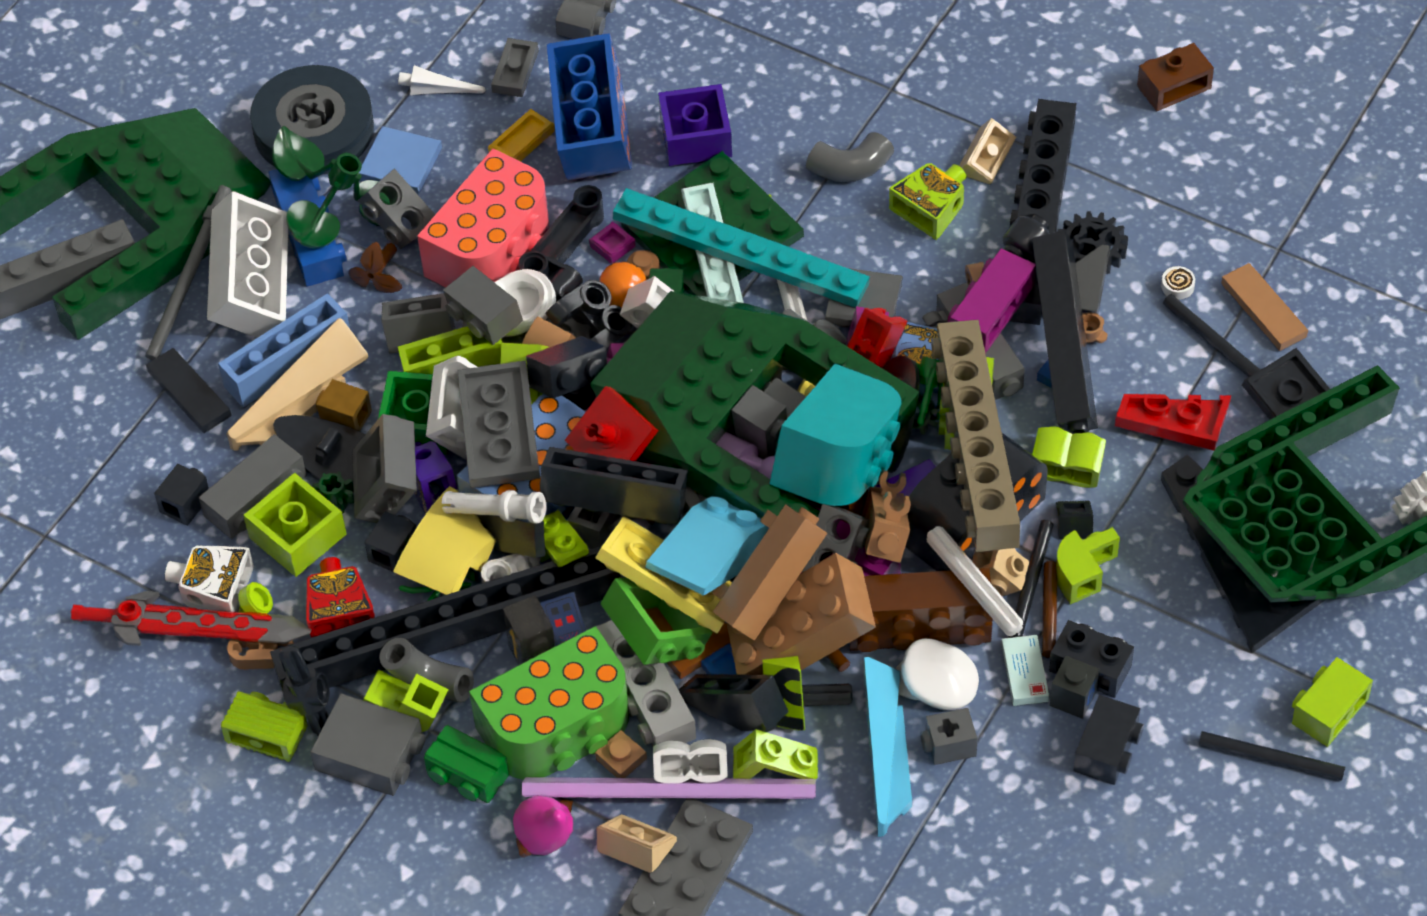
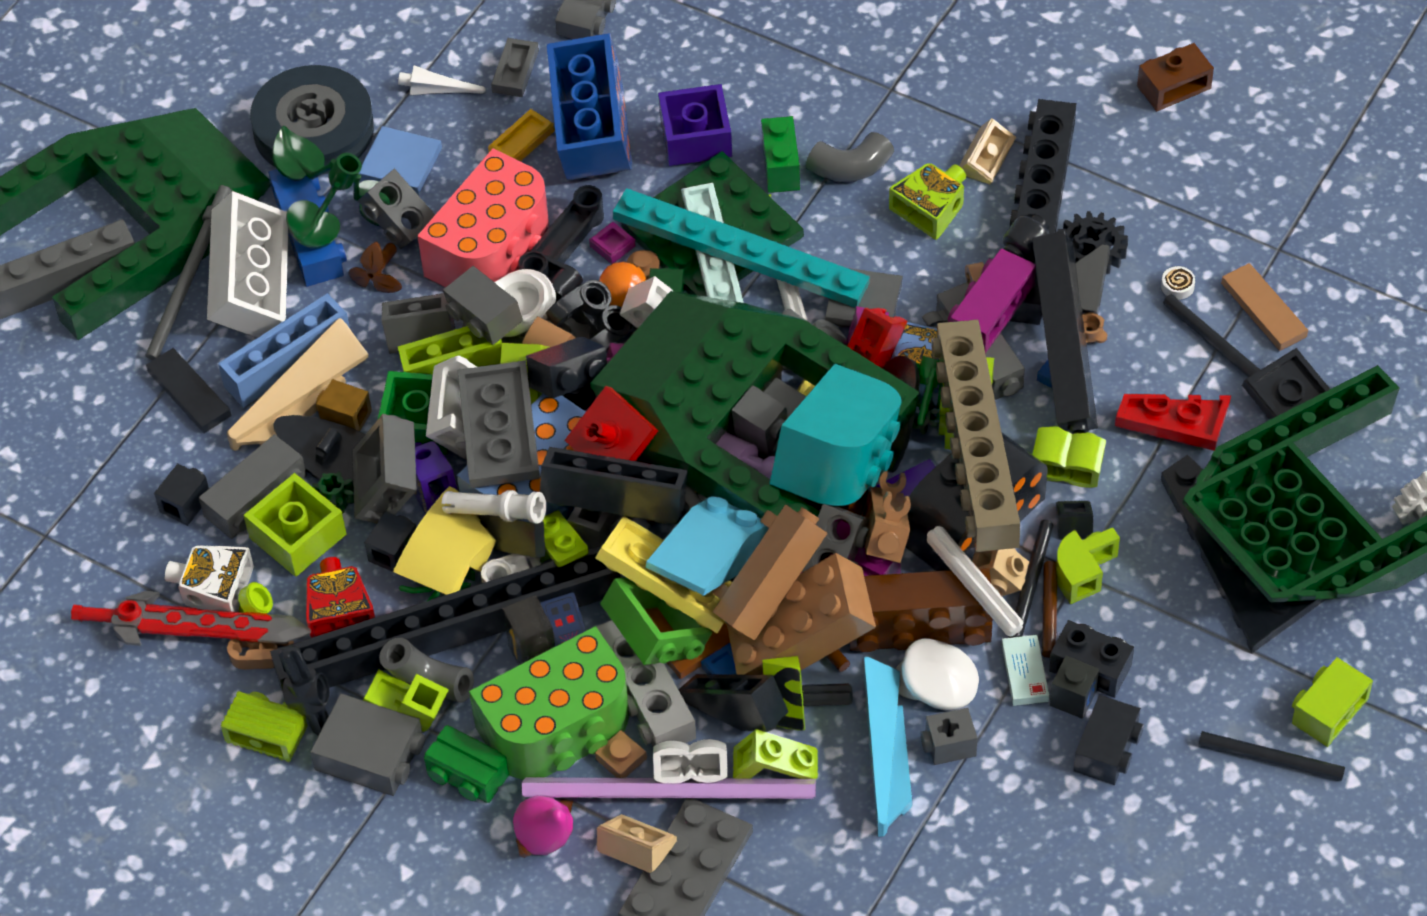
none -> green brick [761,116,800,193]

